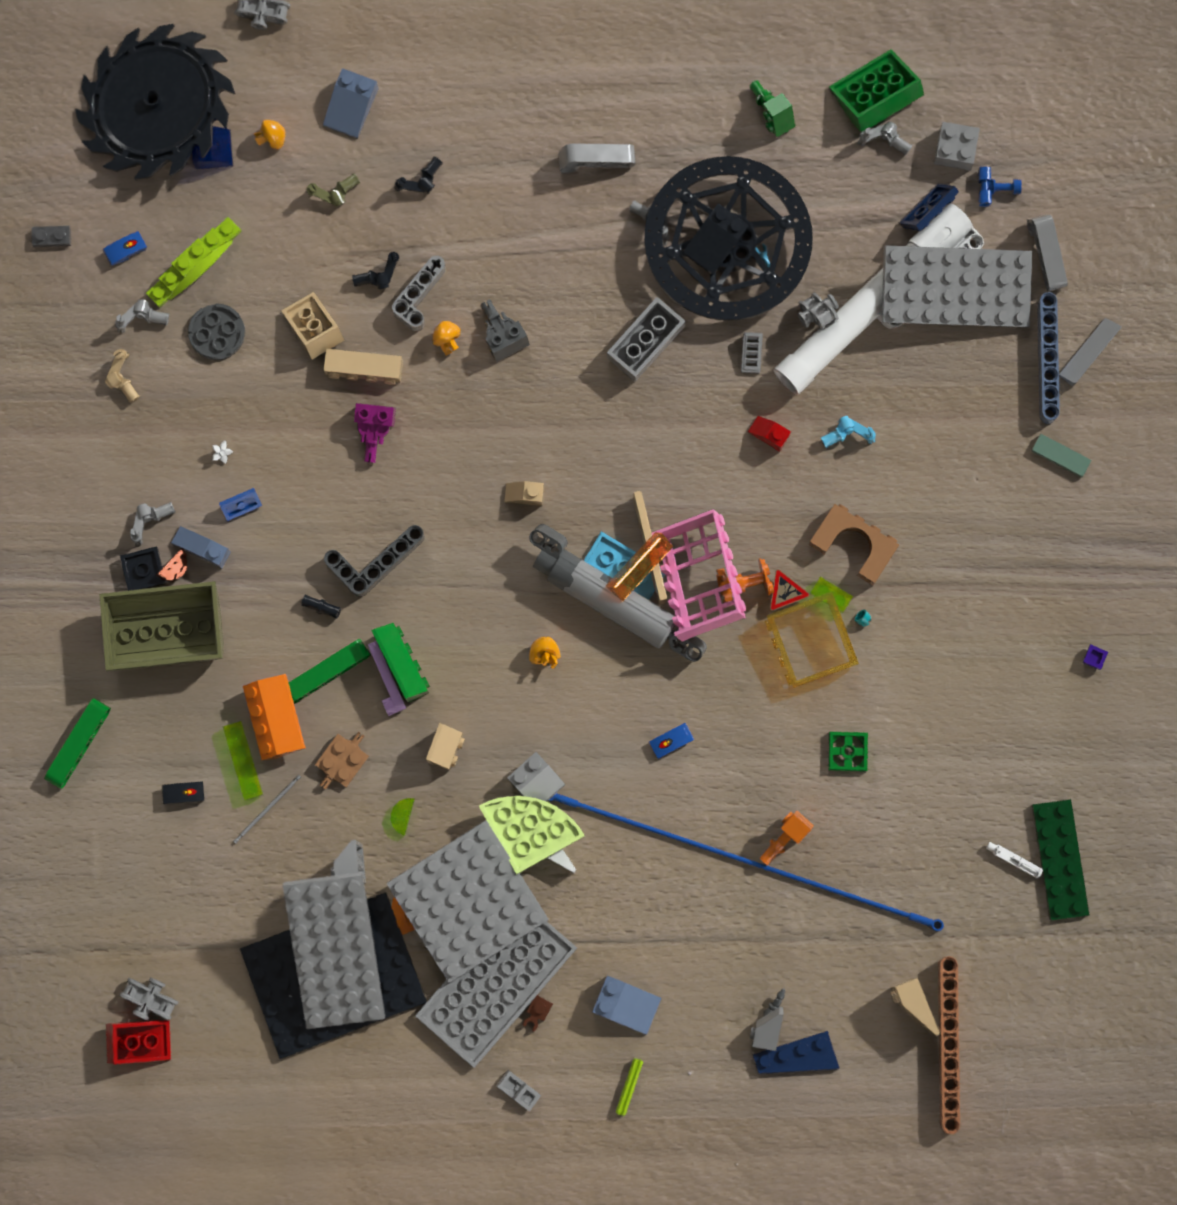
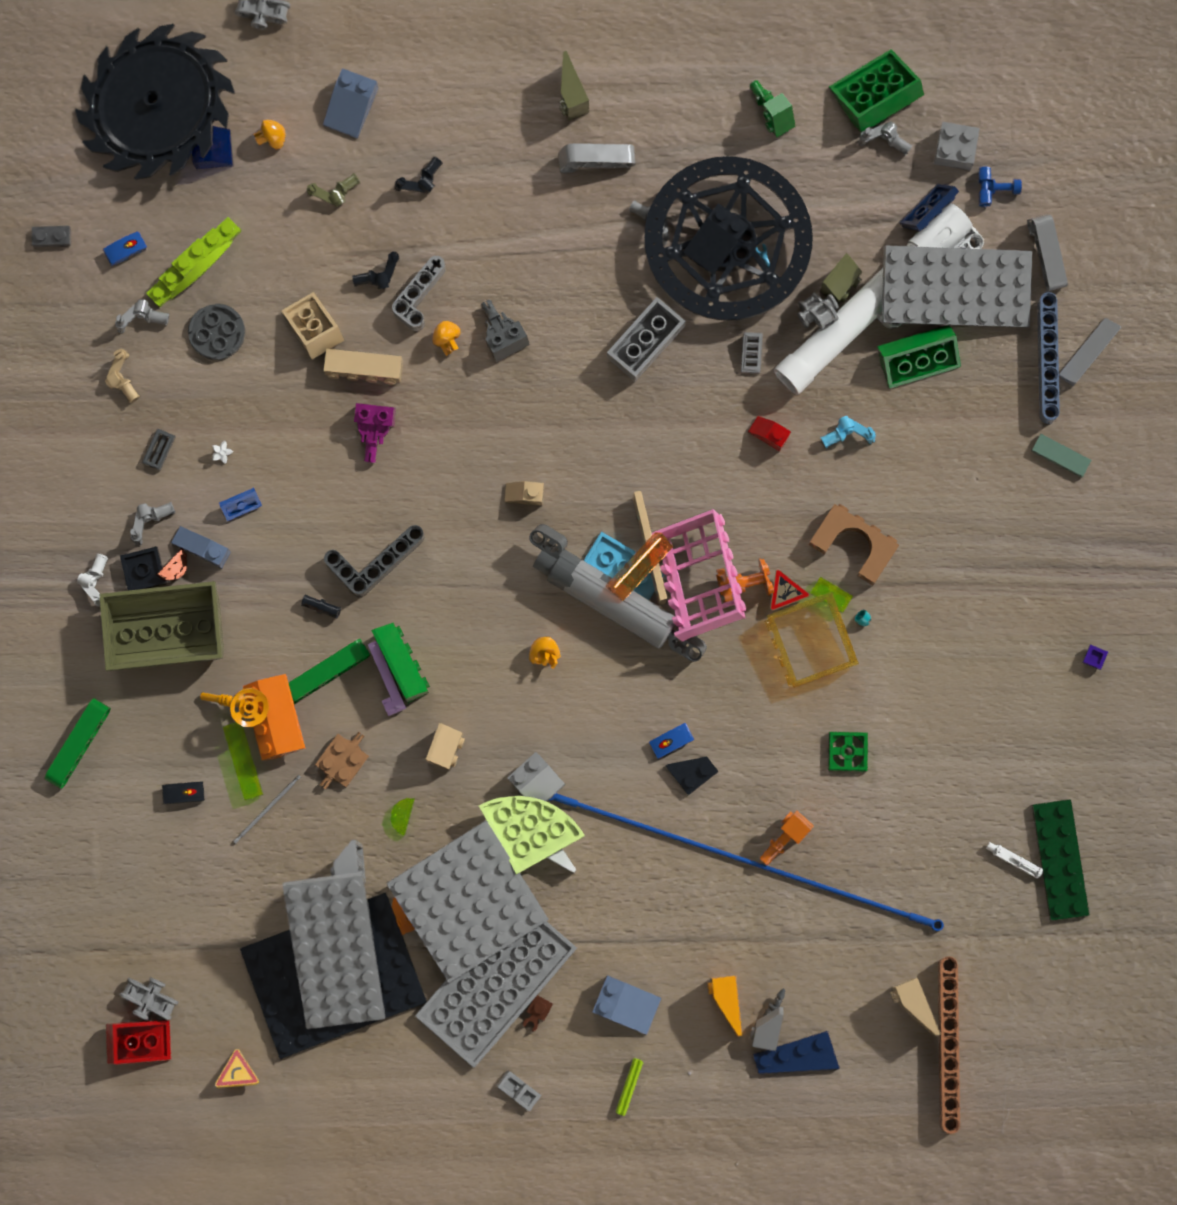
none -> white pin [77,554,108,607]
none -> dark grey tile [142,428,176,471]
none -> light orange dish [200,688,269,727]
none -> piece [215,1049,259,1088]
none -> olive slope [559,51,589,121]
none -> black wing [665,756,719,796]
none -> light orange slope [707,976,742,1036]
none -> olive slope [820,253,862,304]
none -> green slope [877,325,961,389]

